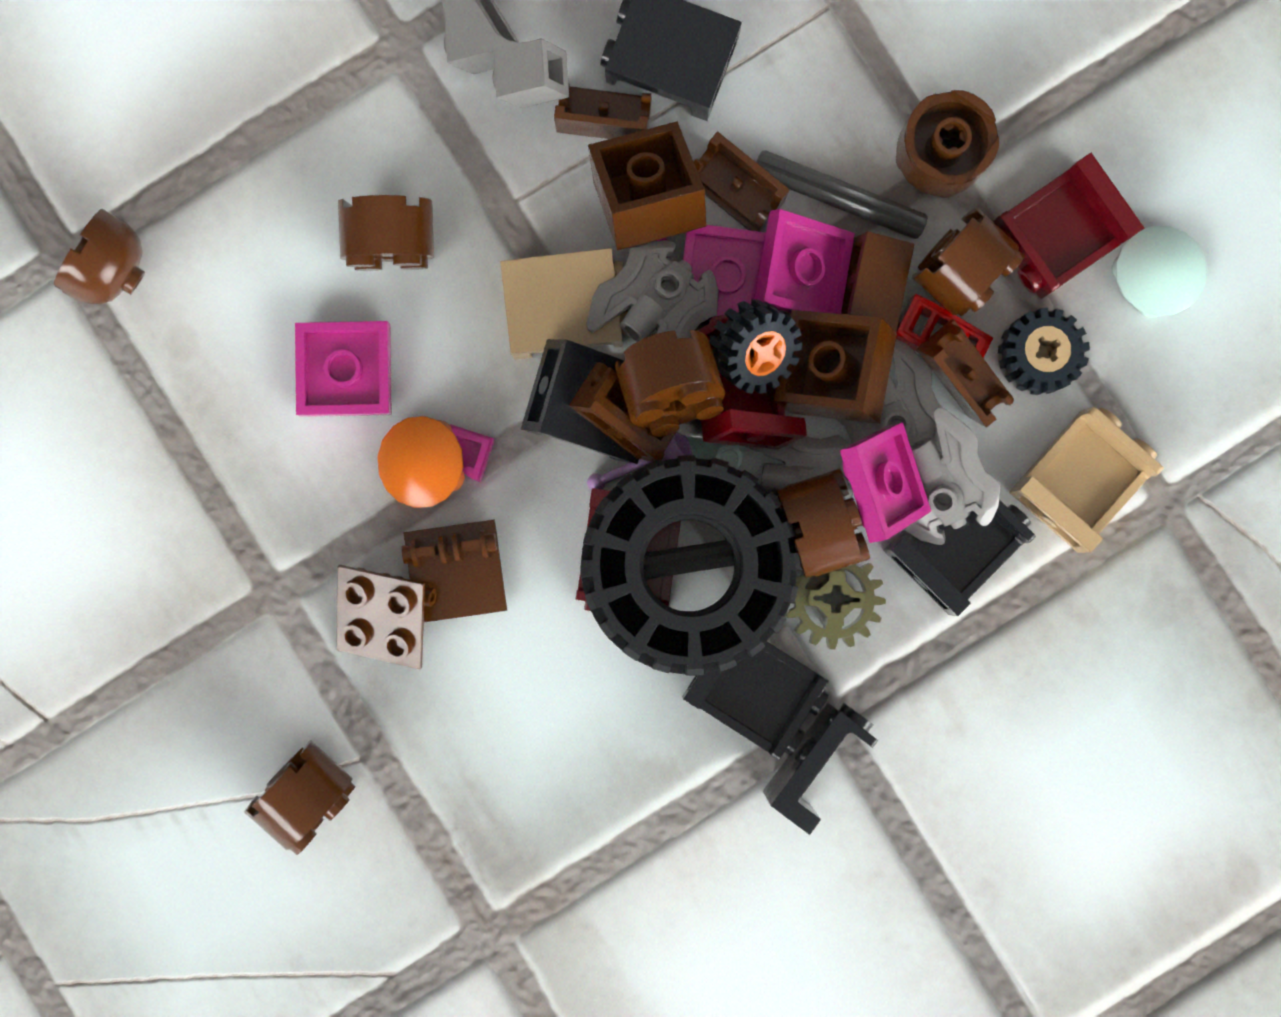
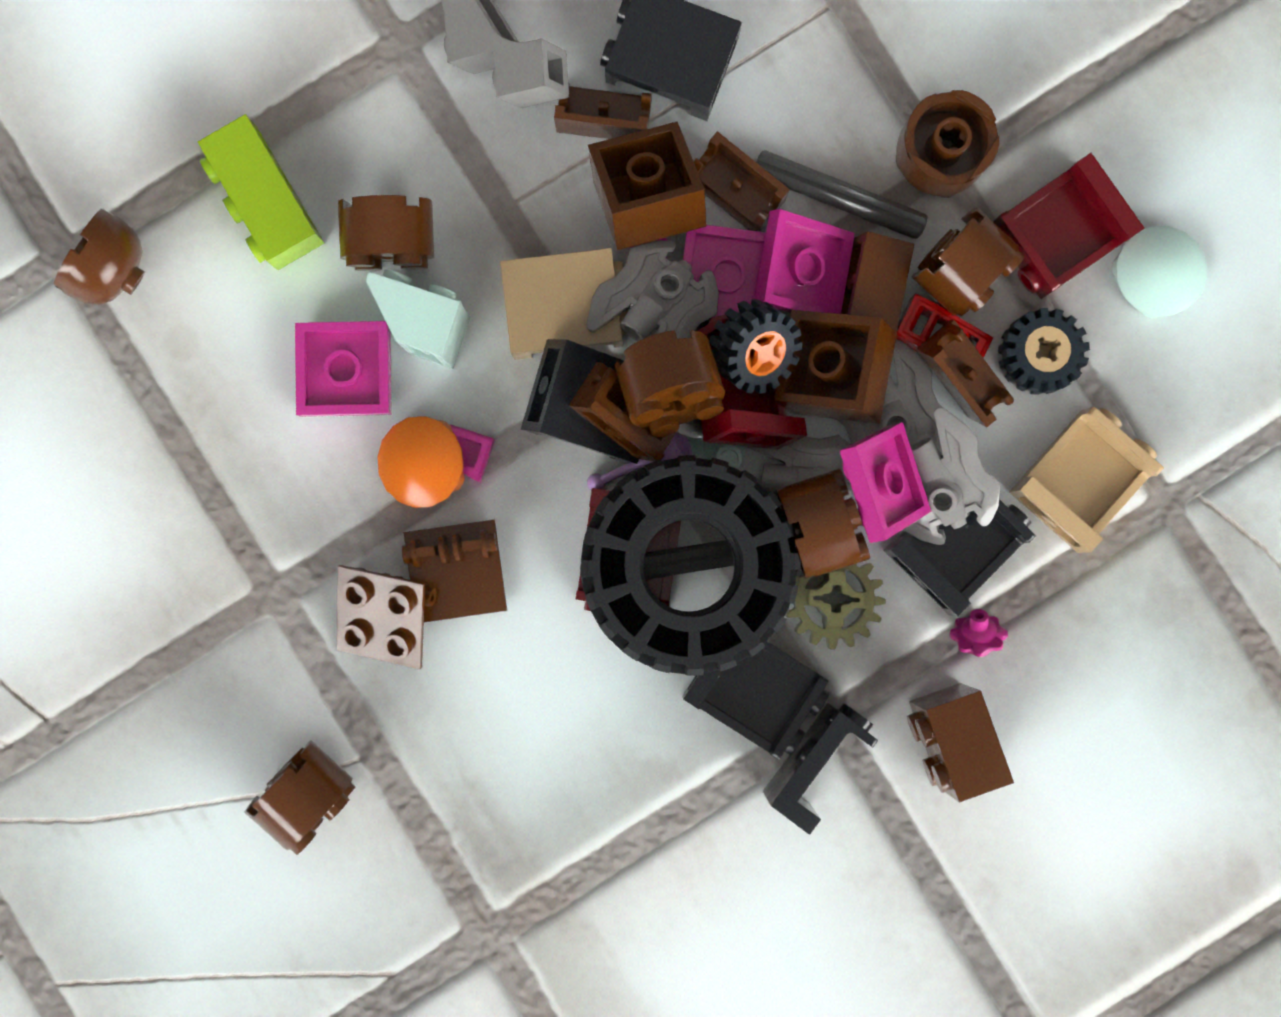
none -> lime brick [197,114,325,270]
none -> light aqua slope [365,269,471,369]
none -> reddish brown brick [907,683,1014,803]
none -> dark pink plant [949,609,1008,657]

